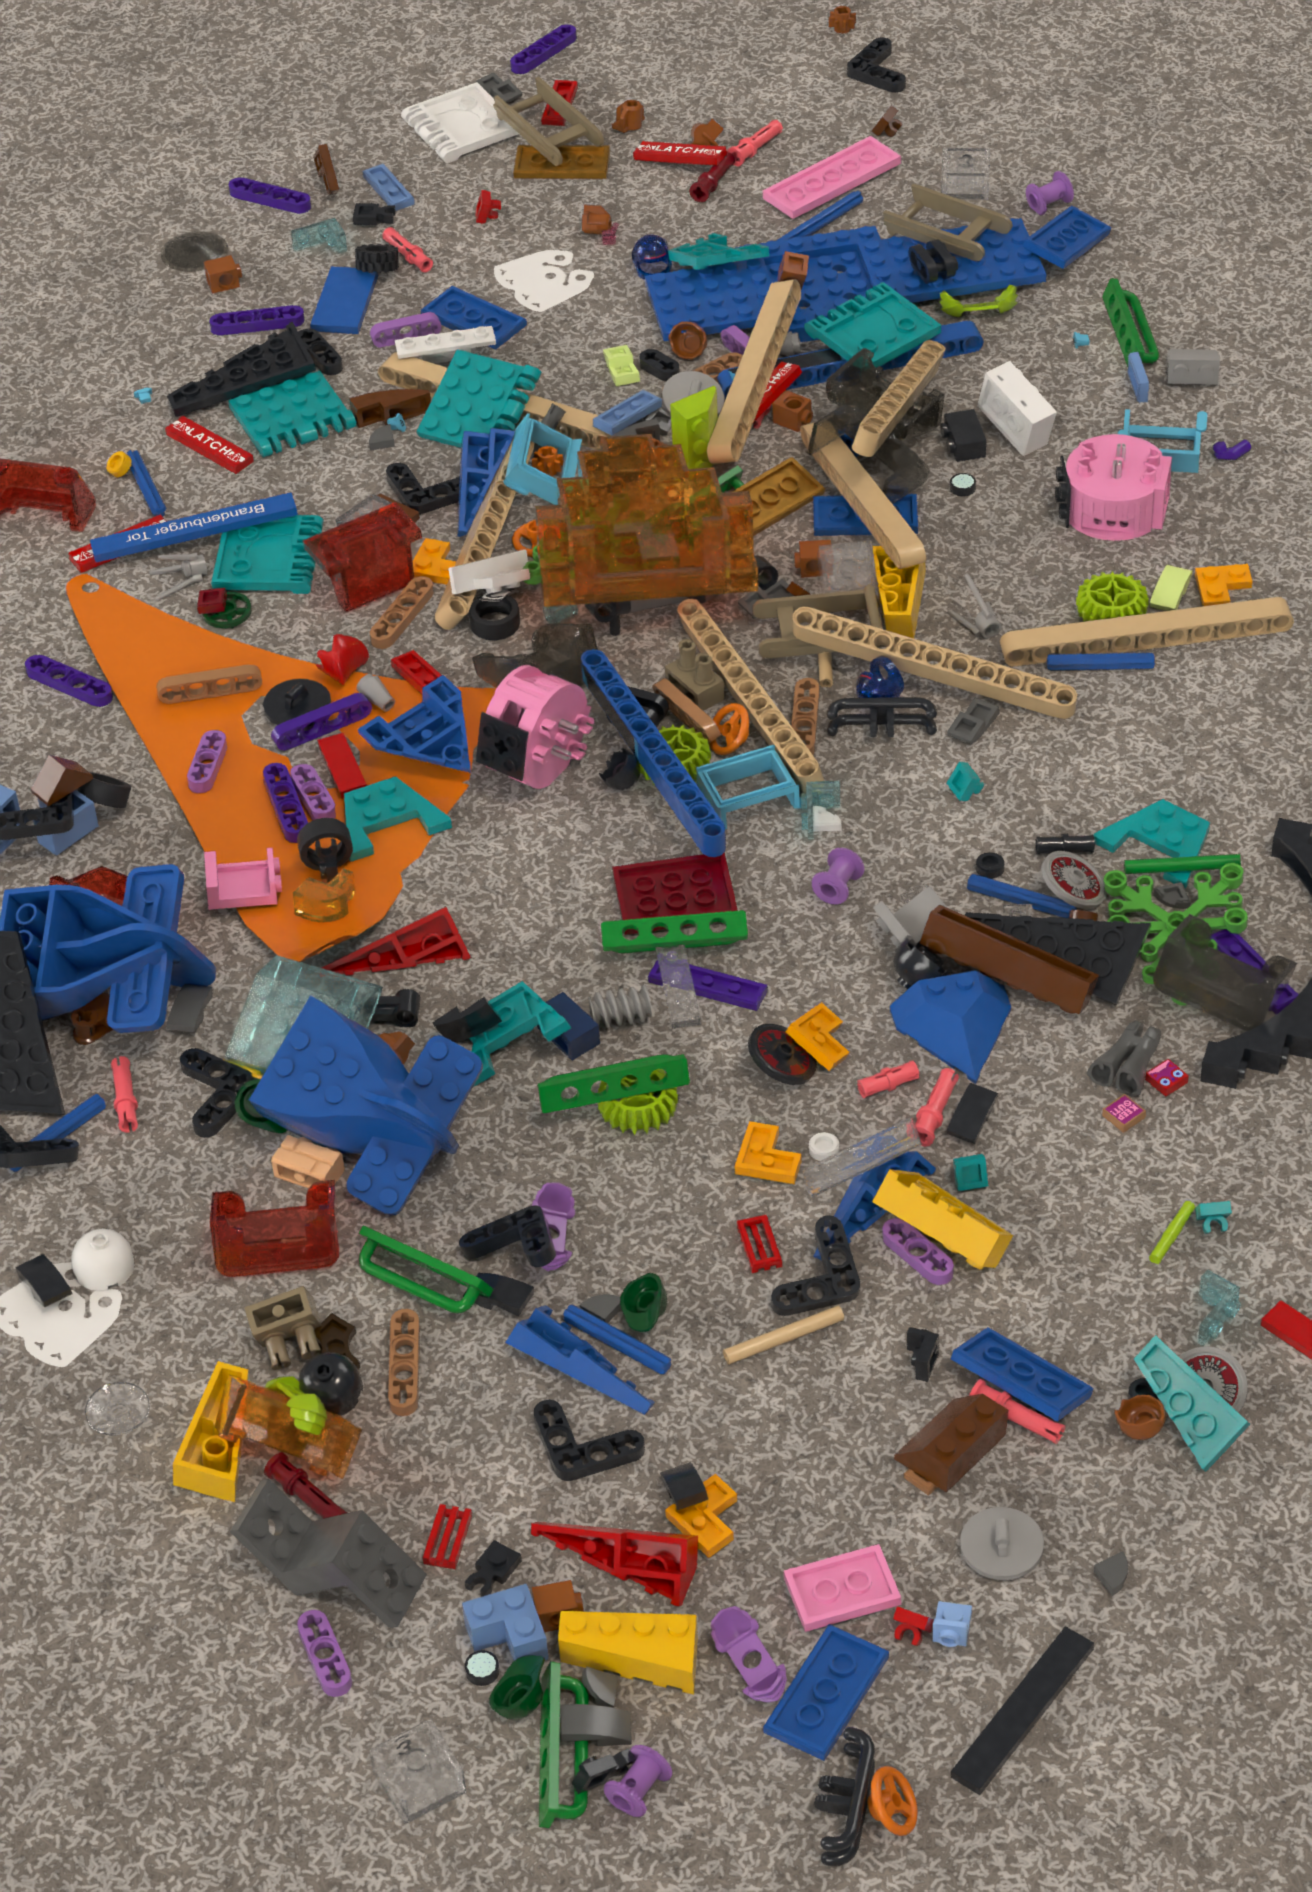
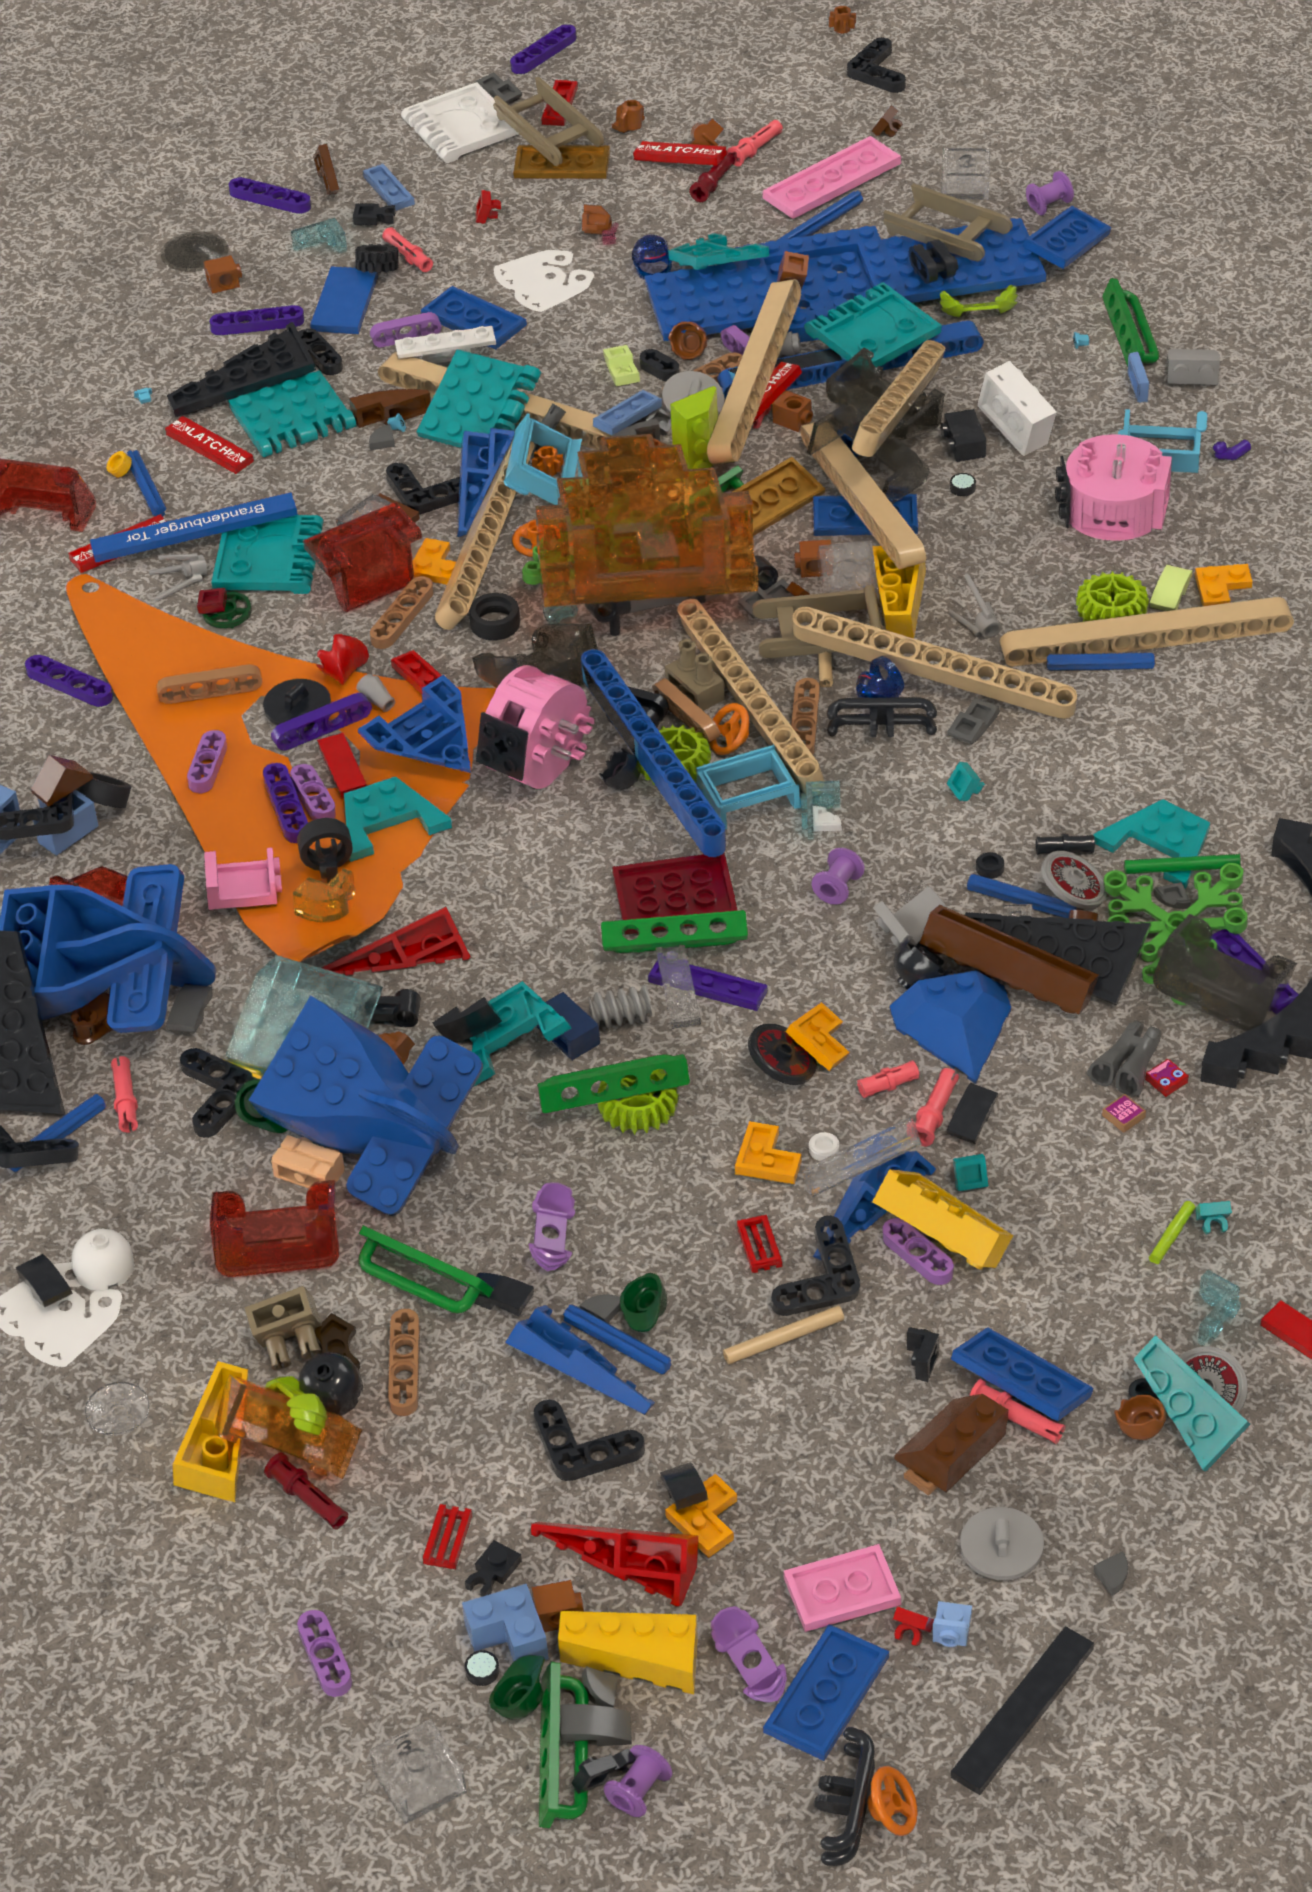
dark grey bracket [230,1479,427,1628] -> none
white bracket [448,549,530,594] -> none
black beam [459,1205,556,1268] -> none
sticker [479,587,515,602] -> none

